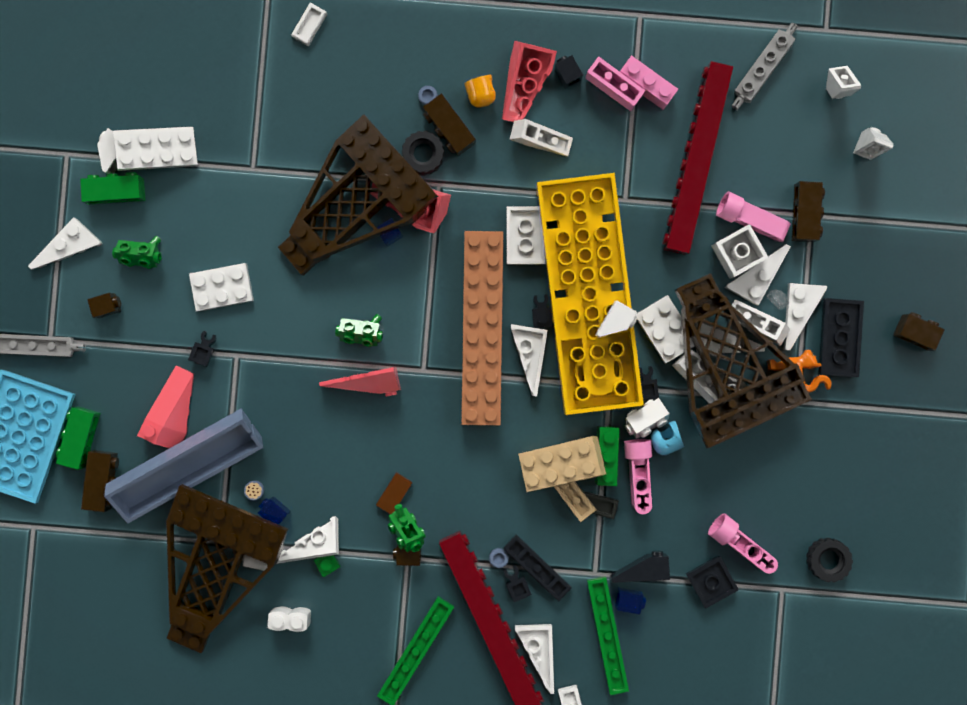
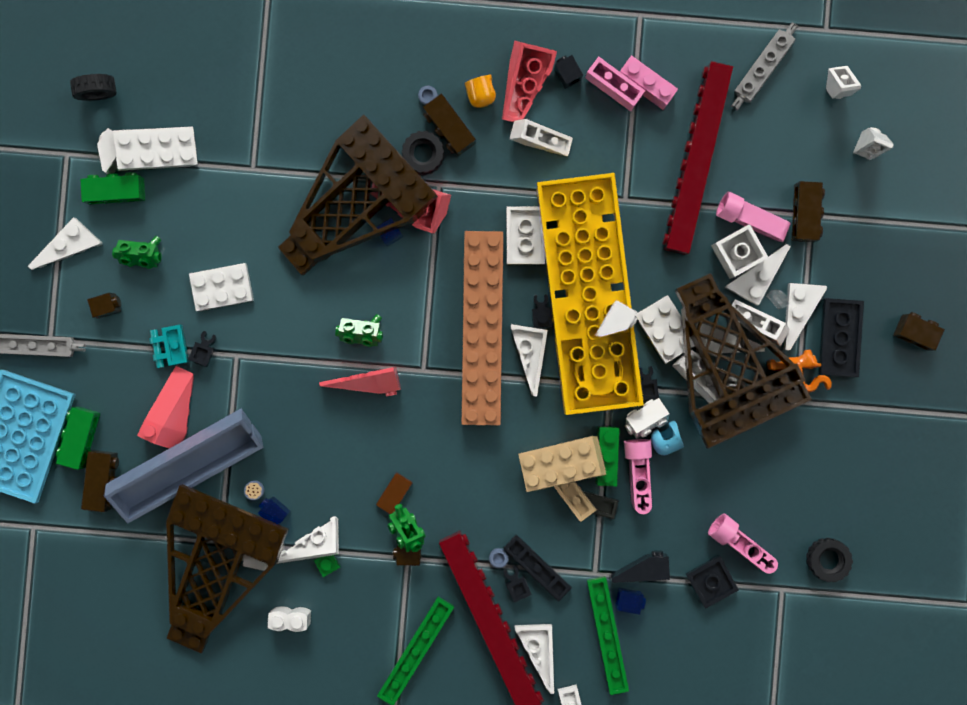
white tile [291,2,327,46] -> none
none -> black tyre [70,74,117,101]
none -> teal plate [149,325,189,368]

